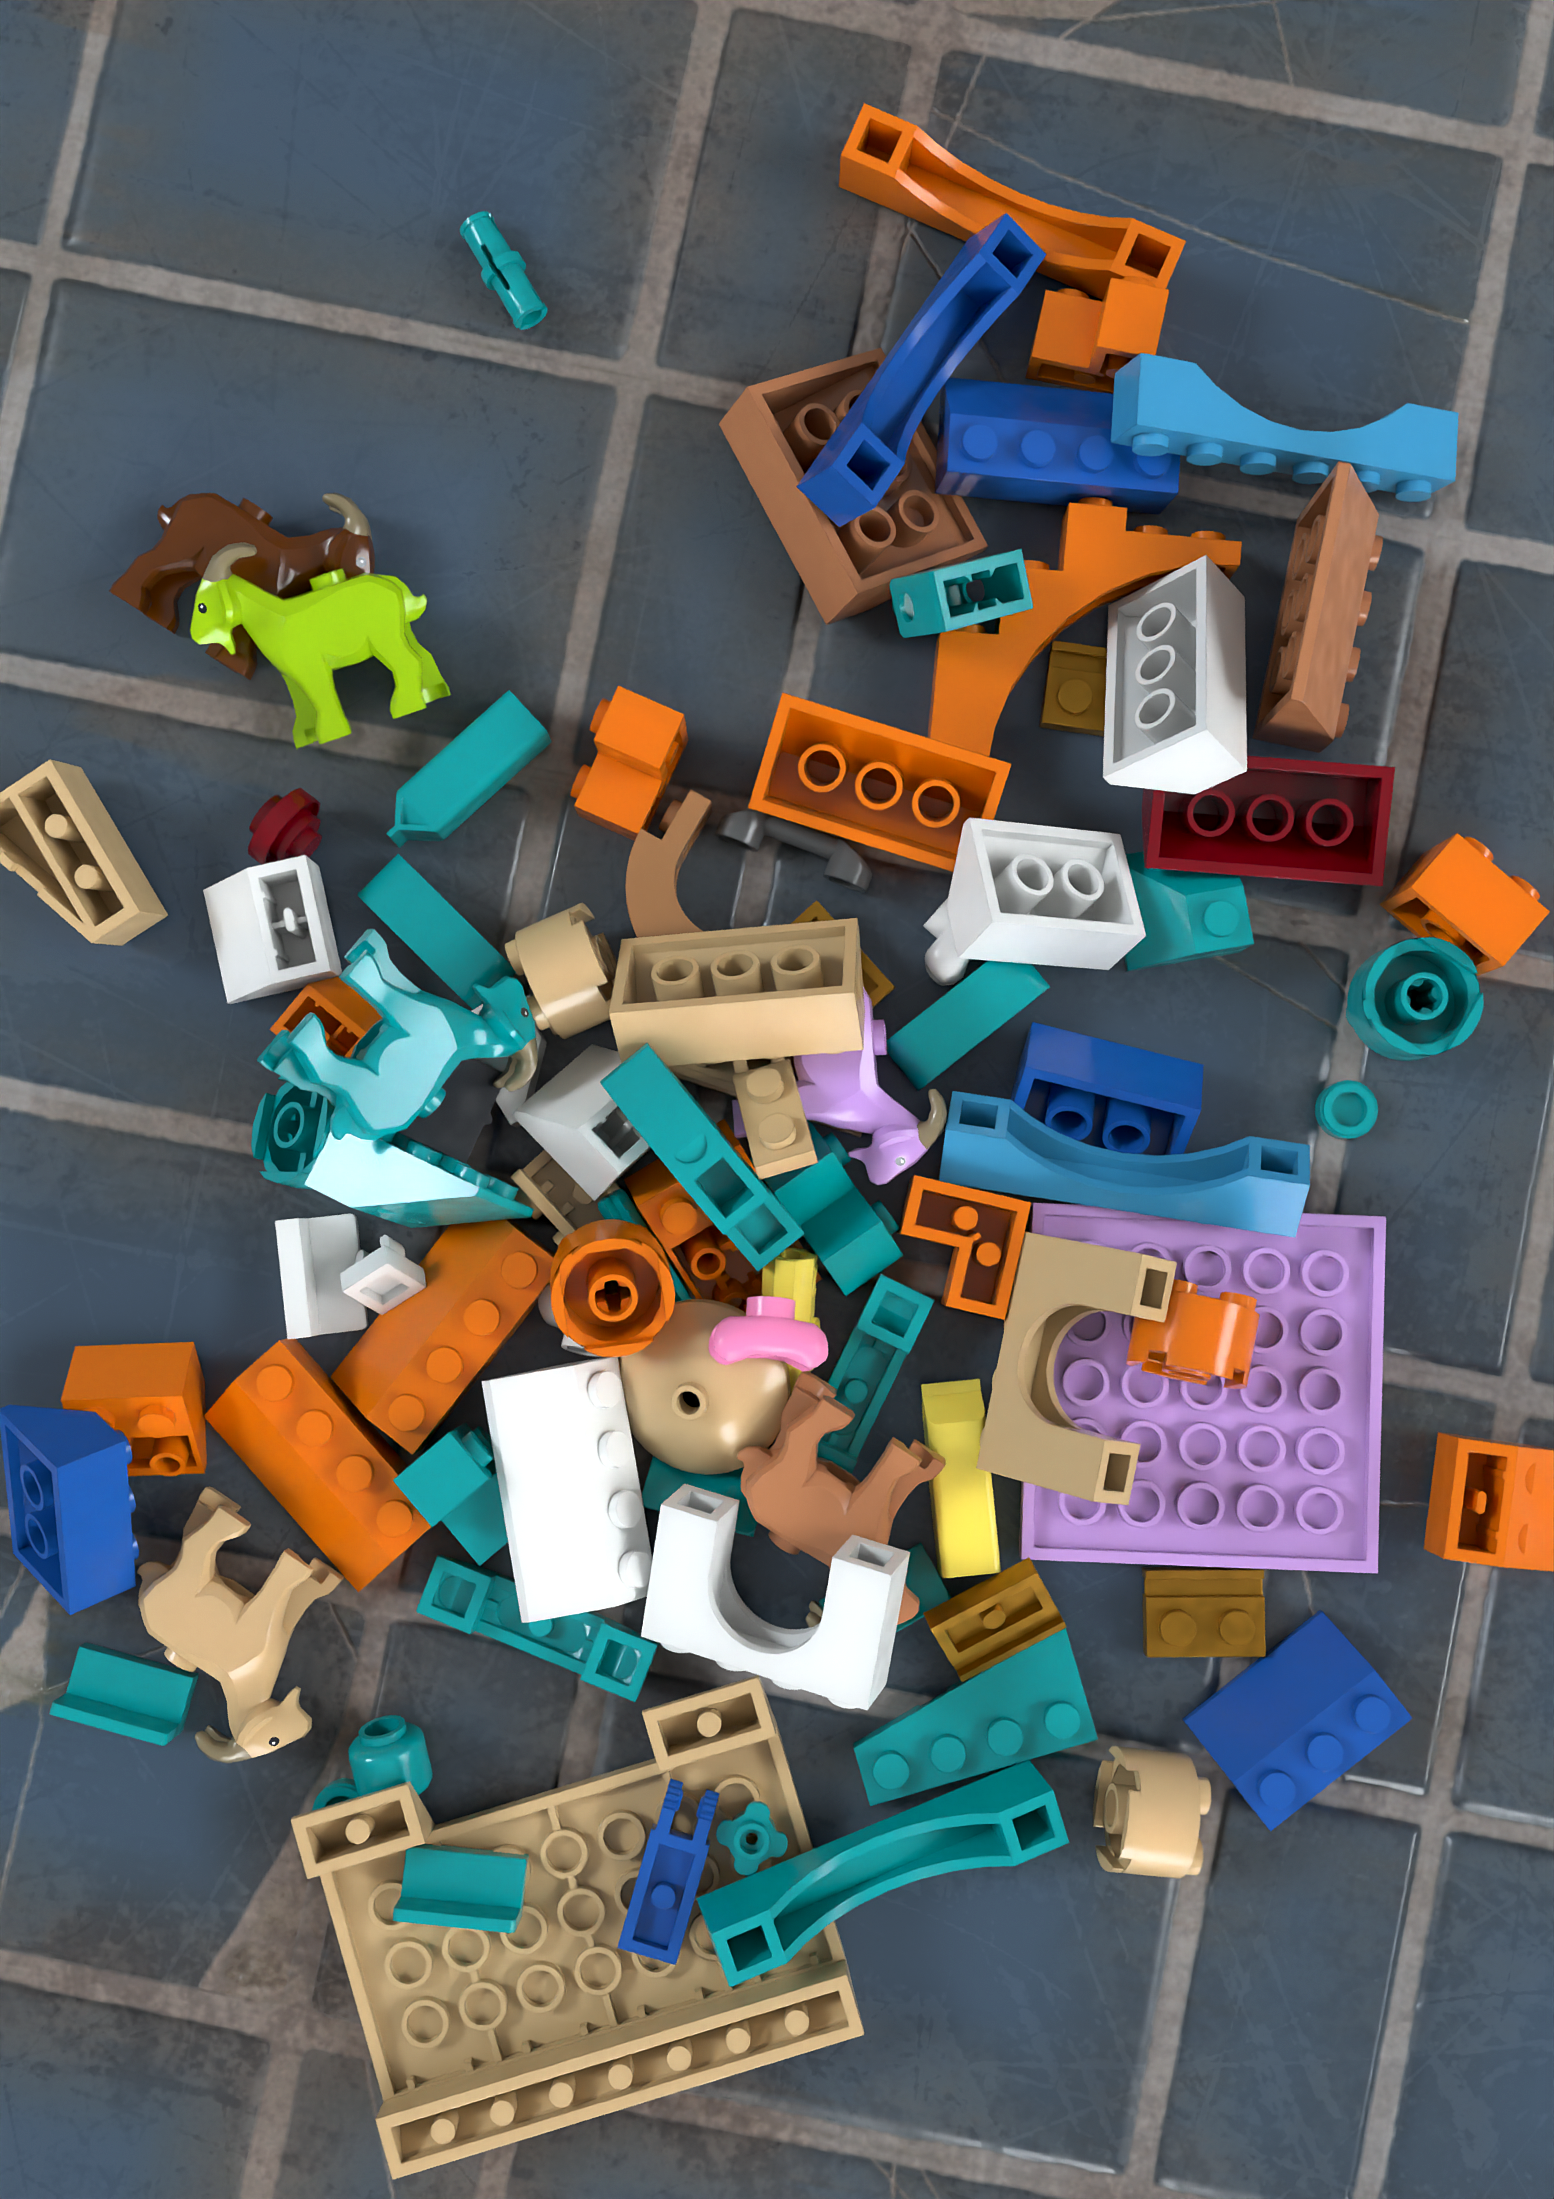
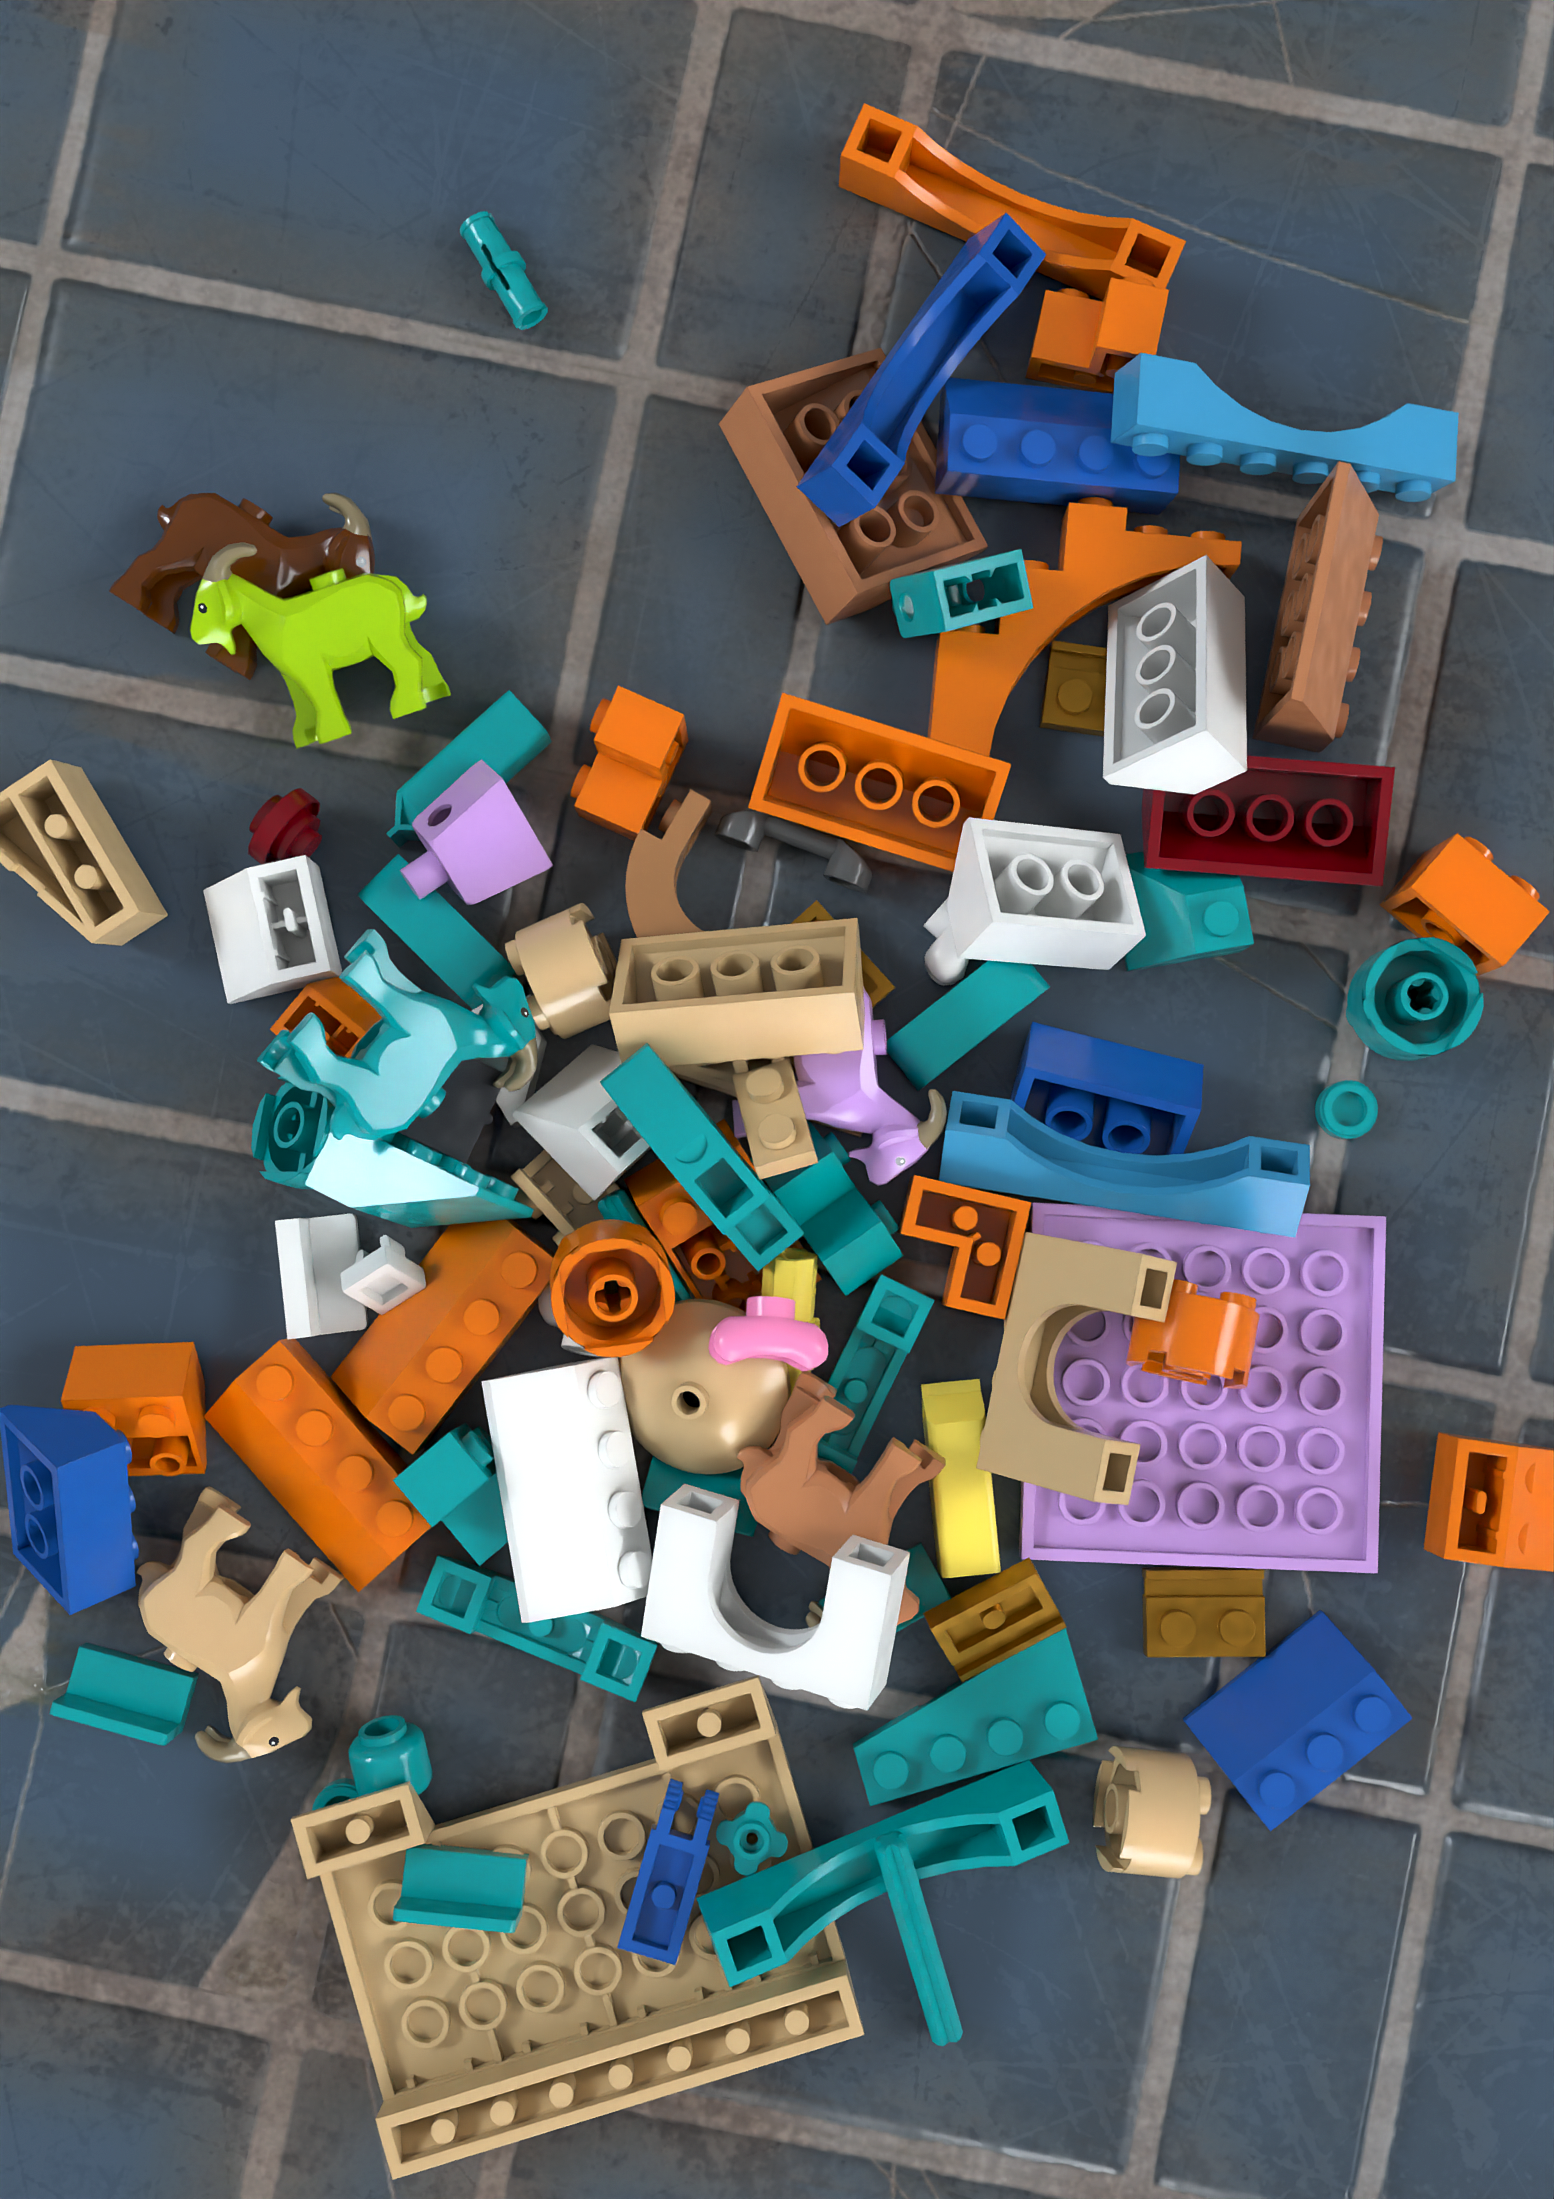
none -> lavender torso [400,759,553,905]
none -> teal axle [874,1831,963,2046]

